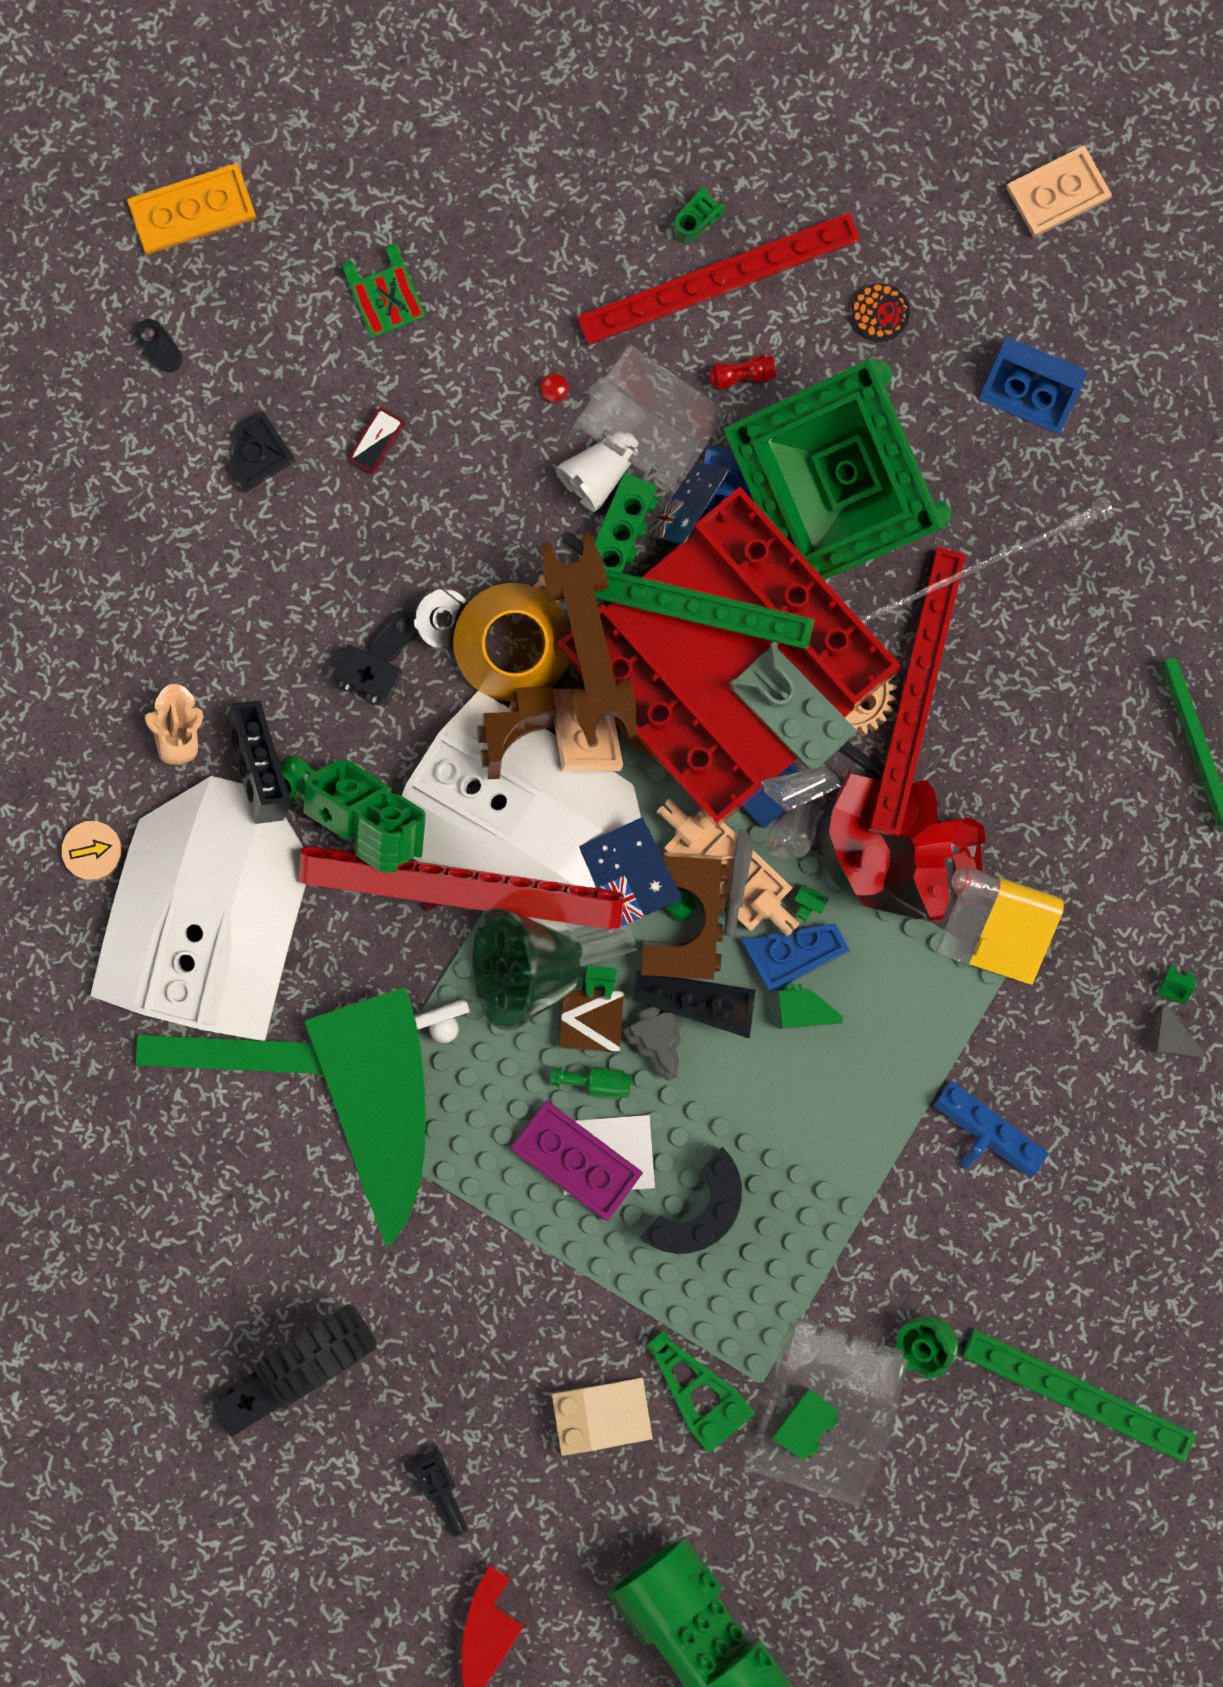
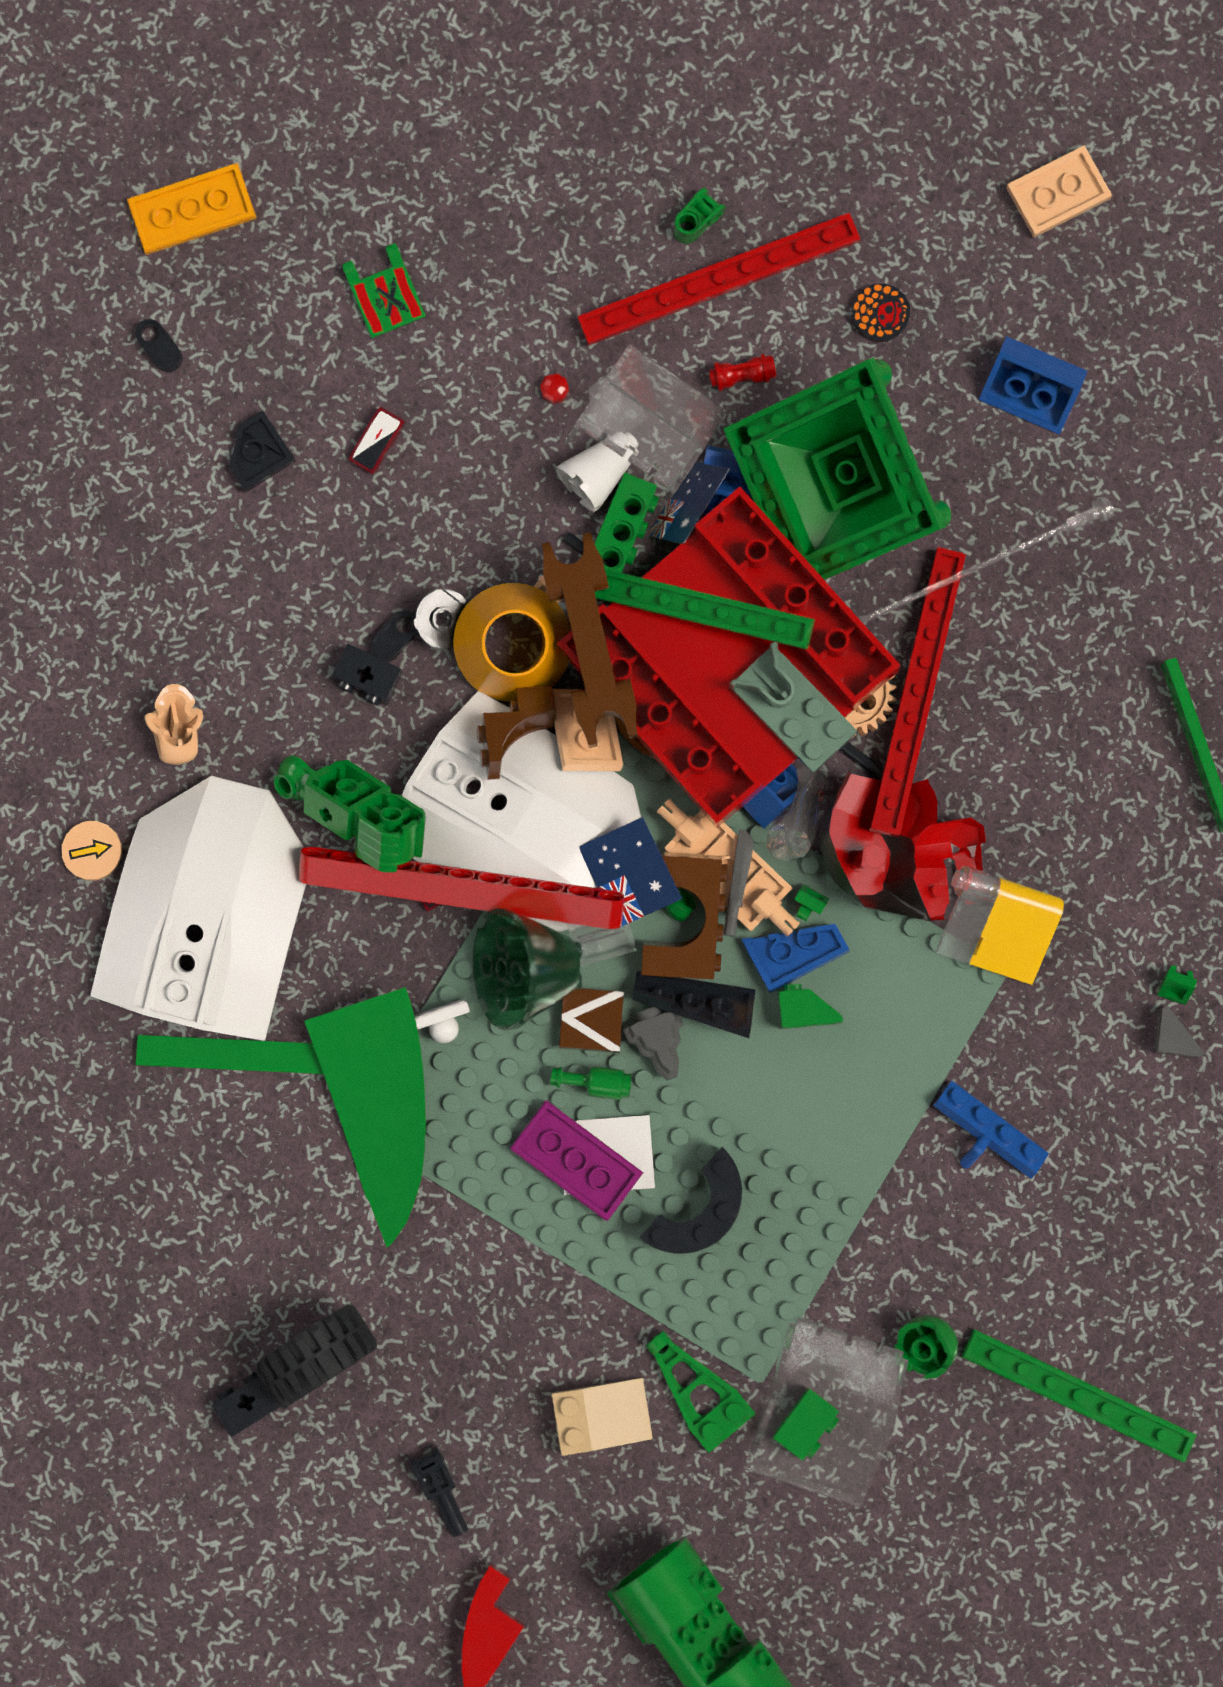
black brick [225,700,291,824] -> none
green tile [584,965,617,1000] -> none
clear wing [761,766,841,812] -> none

